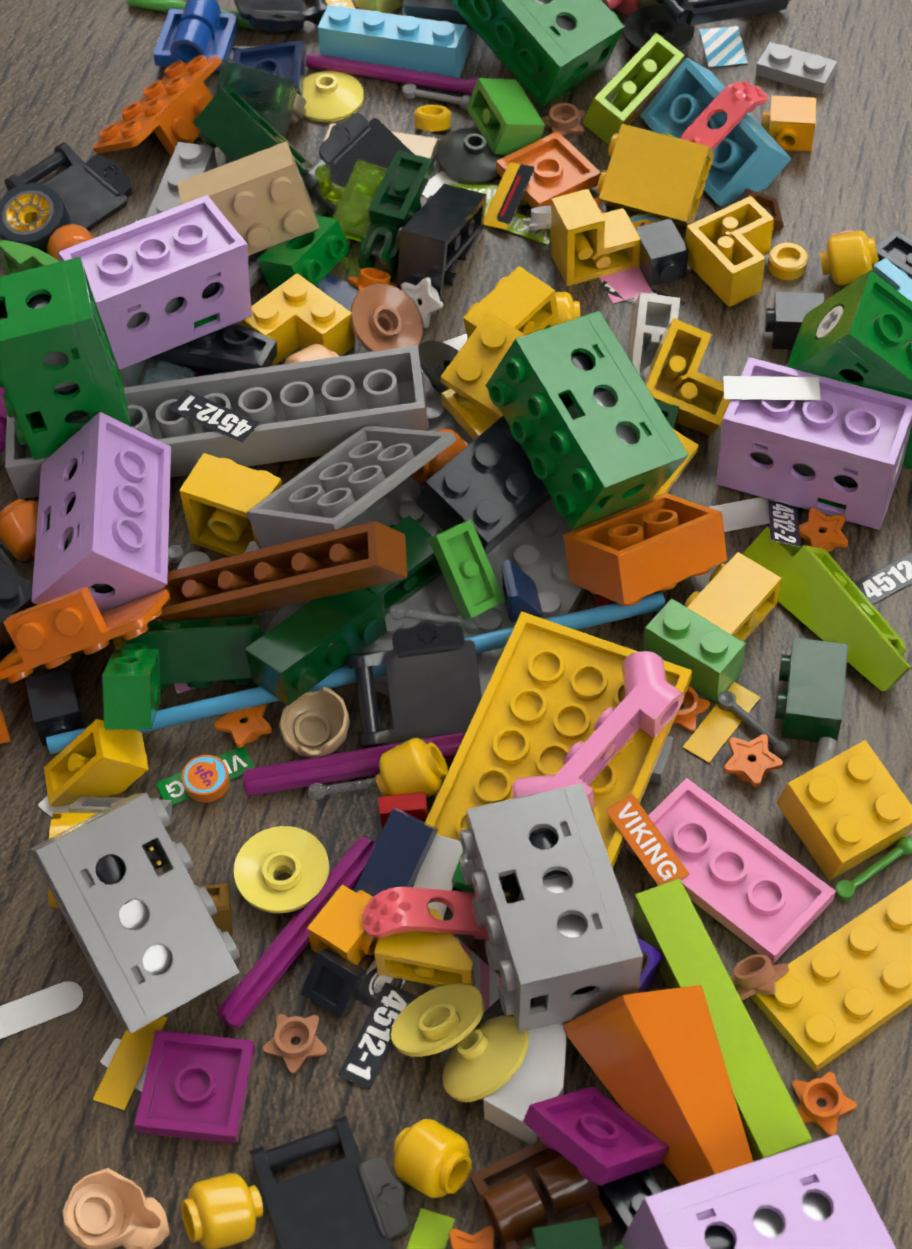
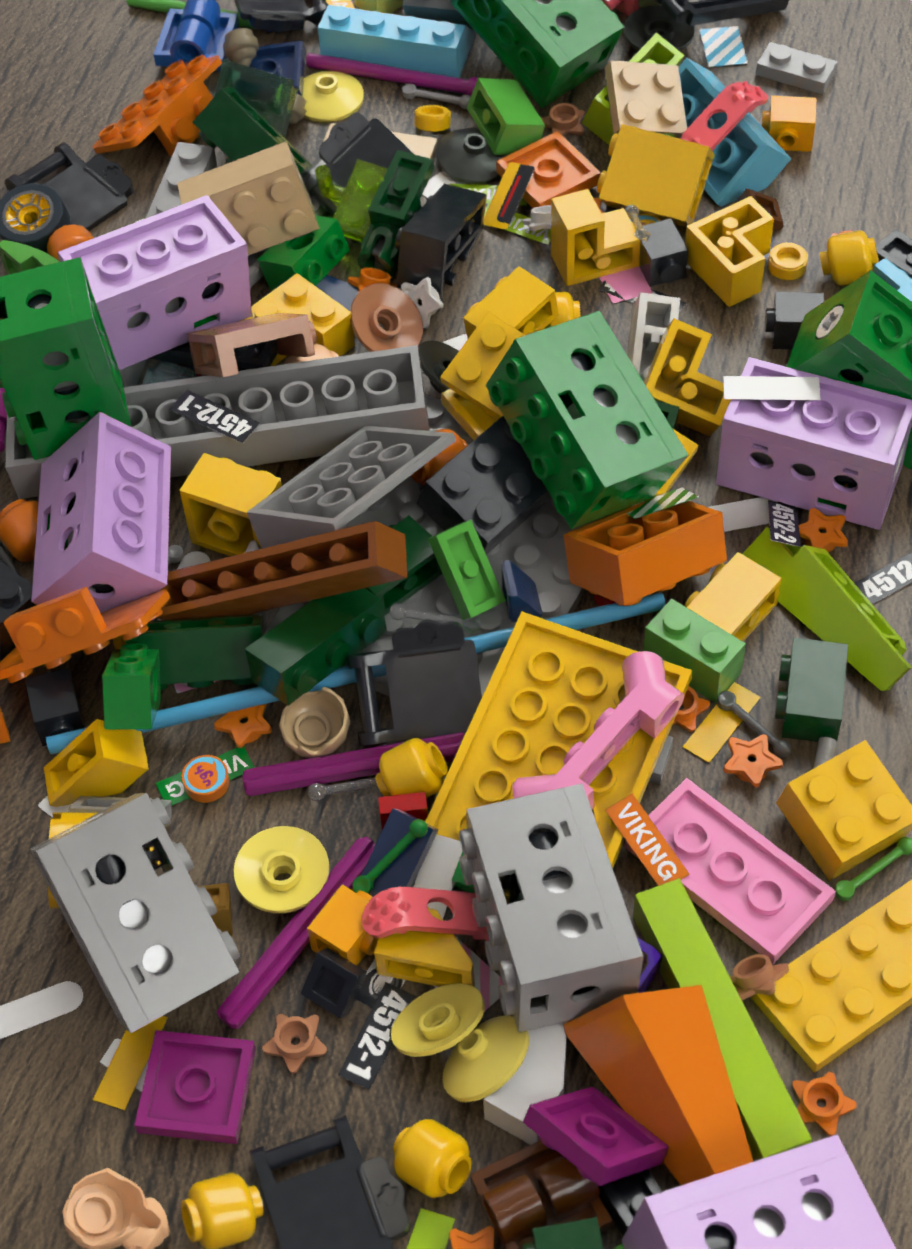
none -> nougat panel [187,313,317,377]
none -> dark tan plate [223,28,259,69]
none -> green hinge [353,819,428,894]
none -> tan plate [605,60,687,139]
none -> sticker [621,487,699,519]
none -> clear hinge [625,204,651,242]

